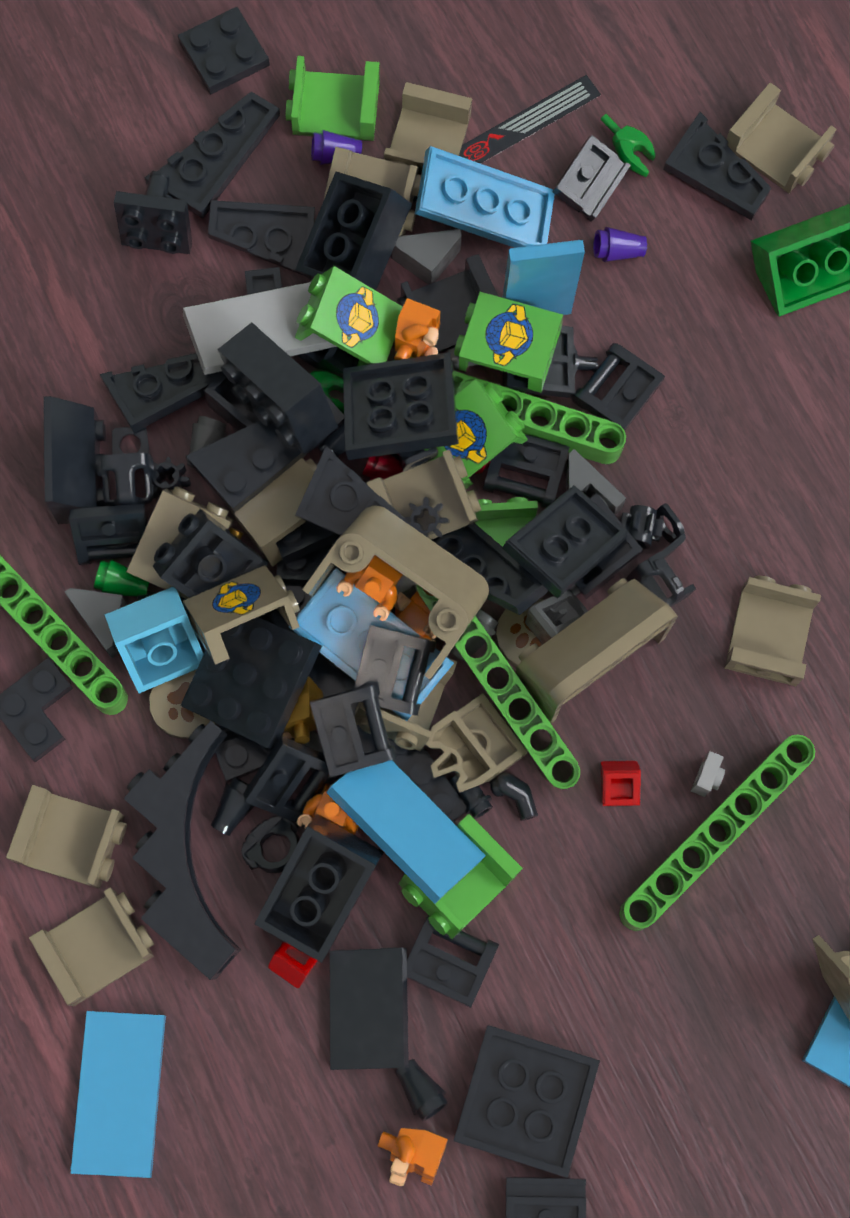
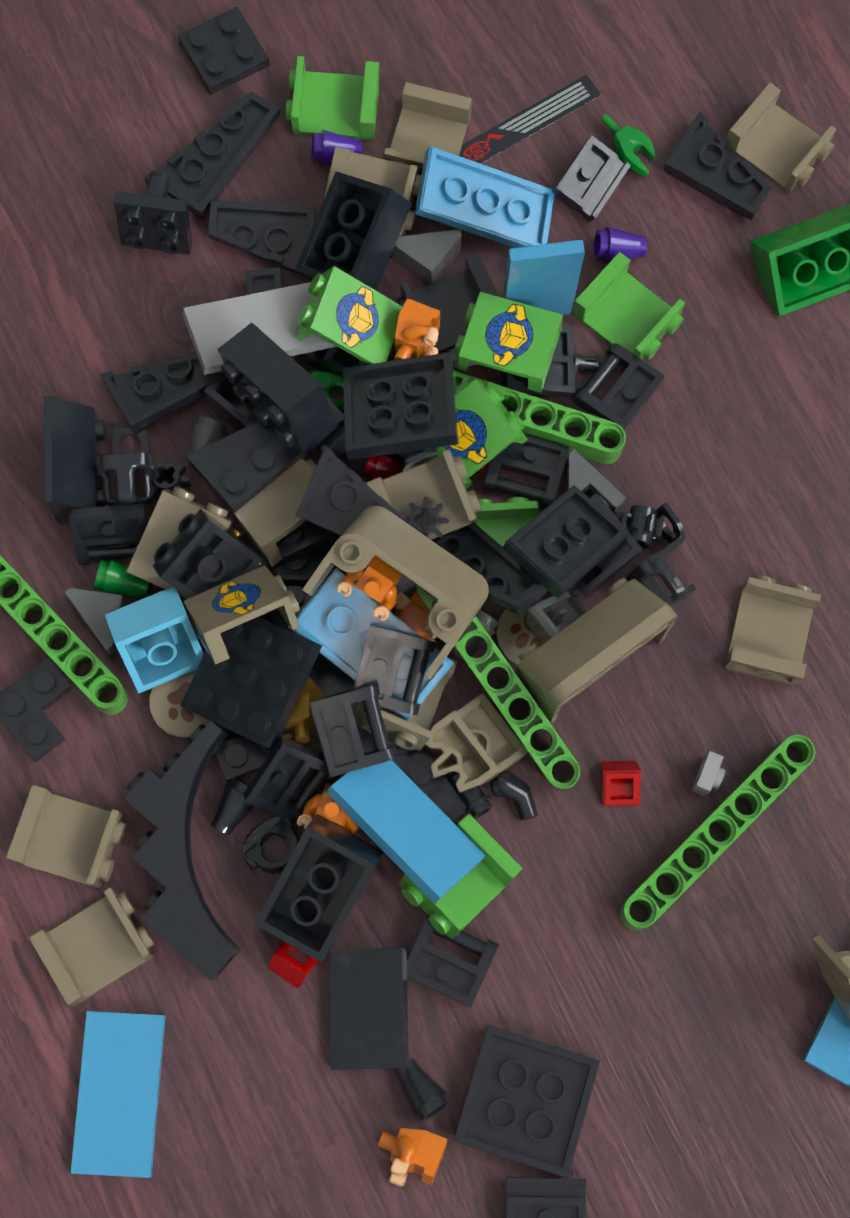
none -> bright green panel [572,252,685,360]

